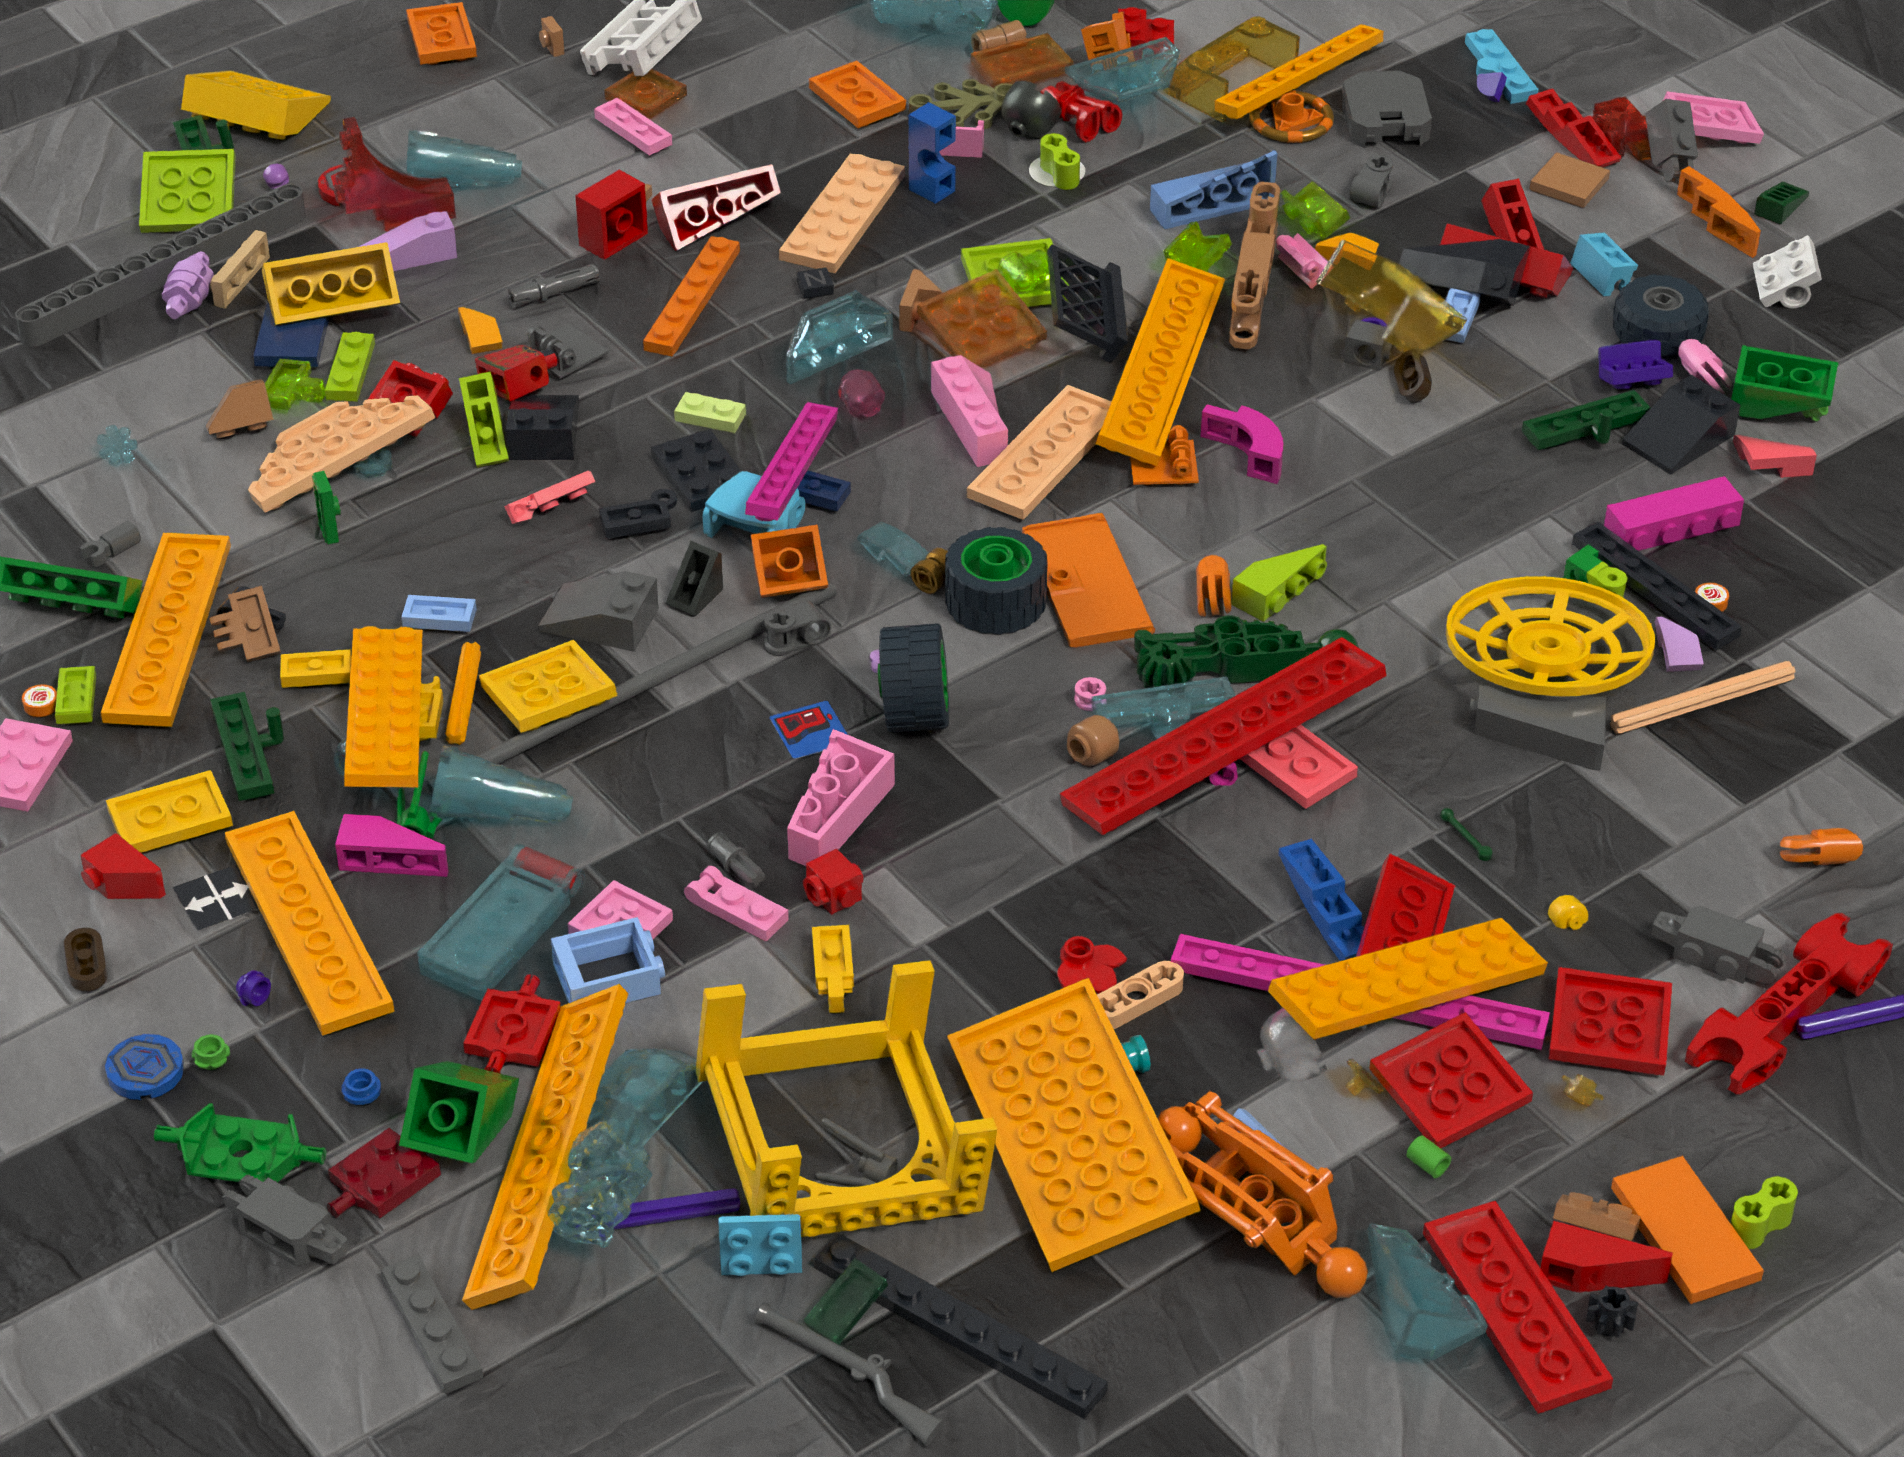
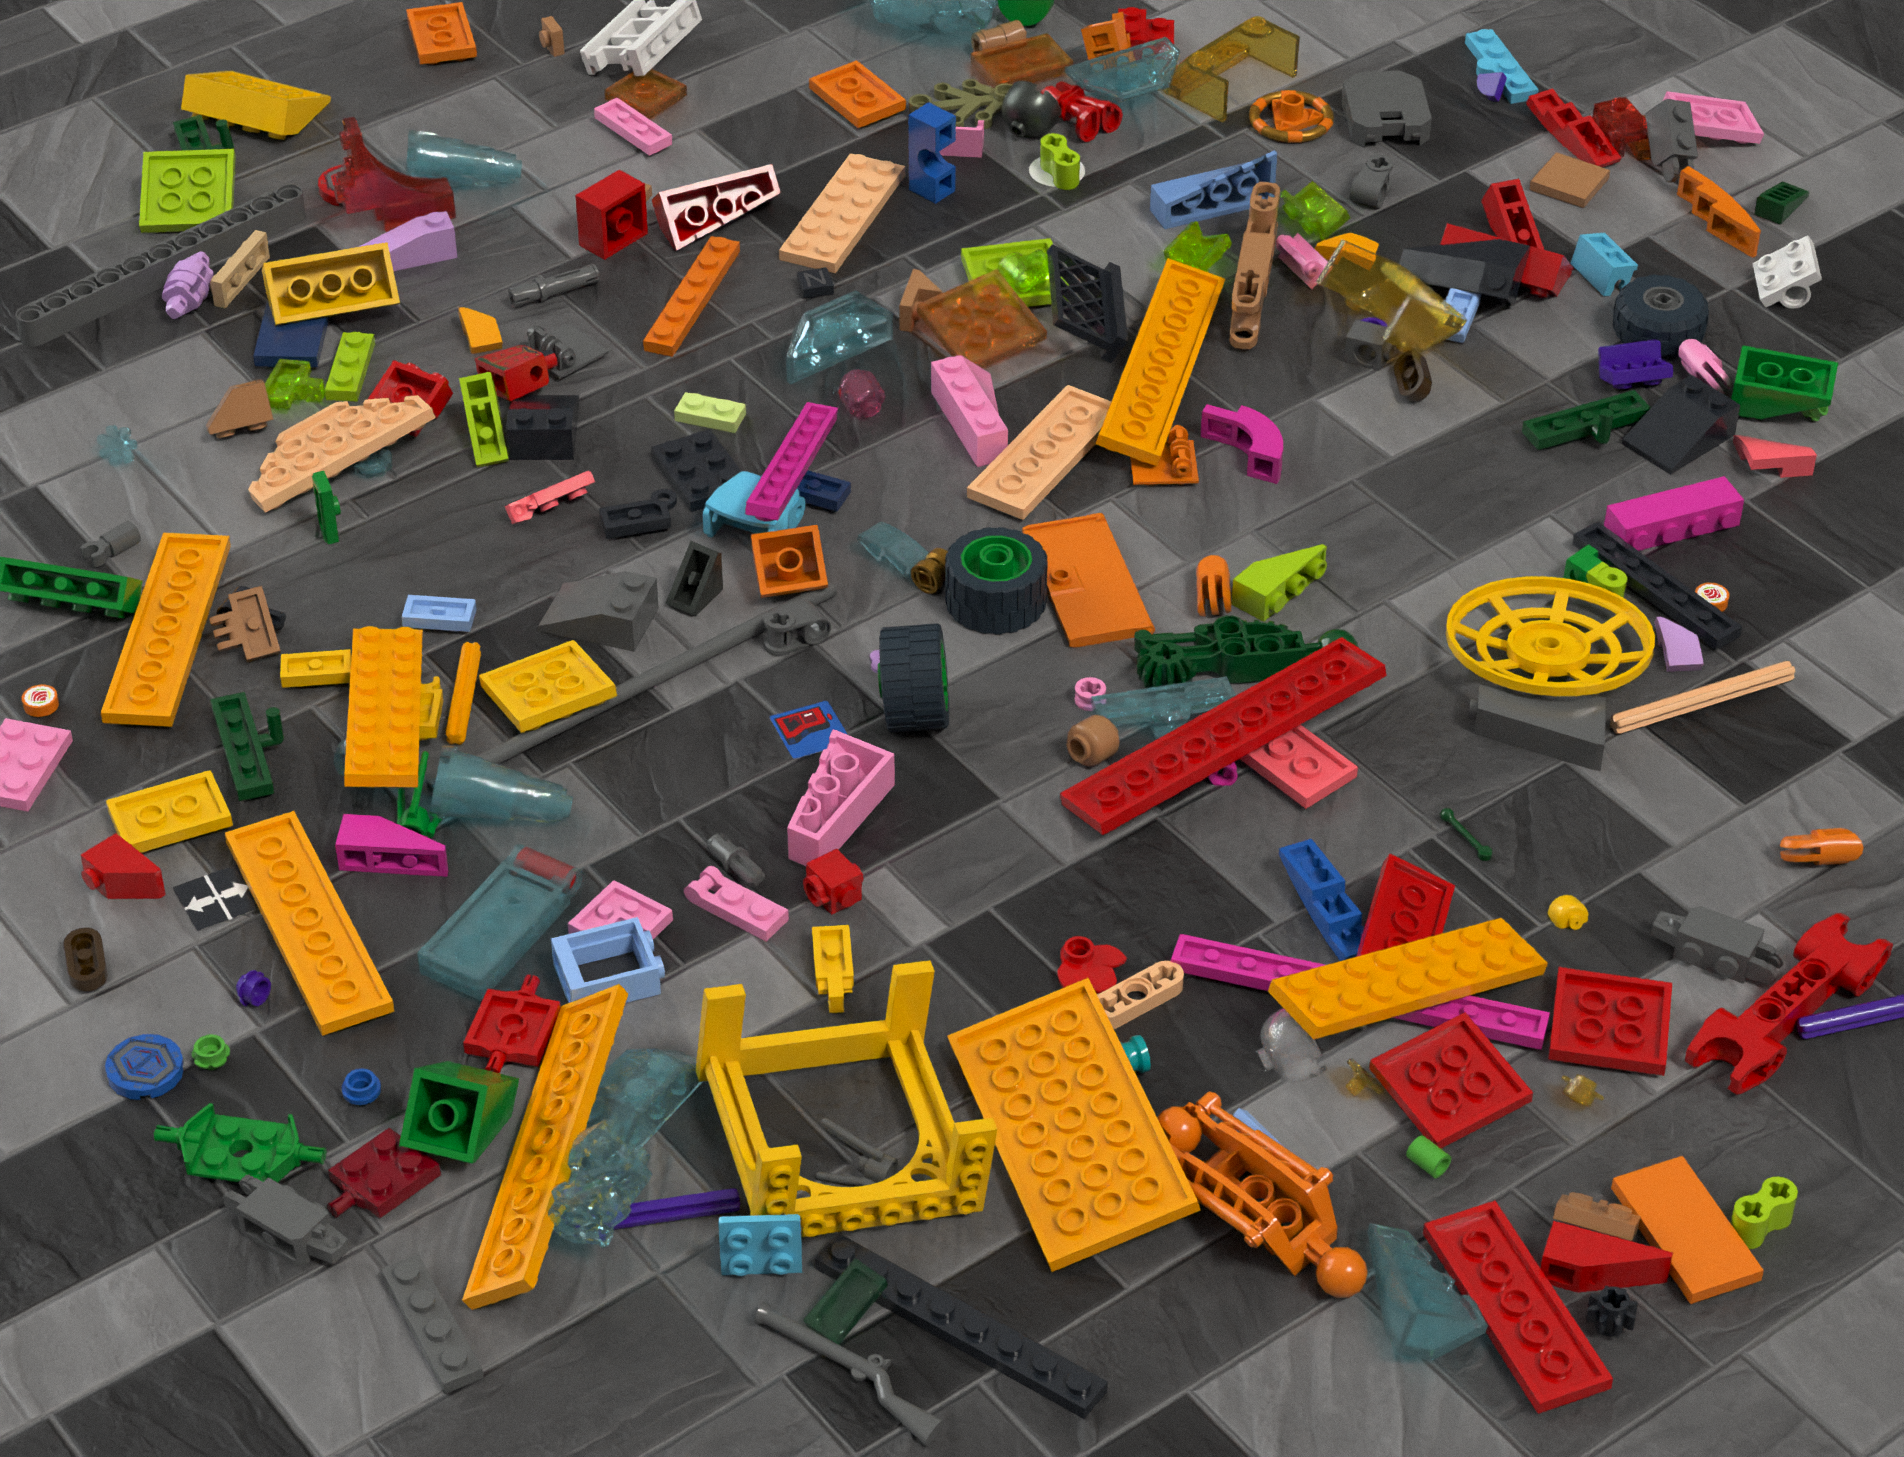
lime plate [55,666,96,724] -> none
medium lavender hinge [263,164,289,189] -> none
light orange plate [1215,24,1384,119] -> none

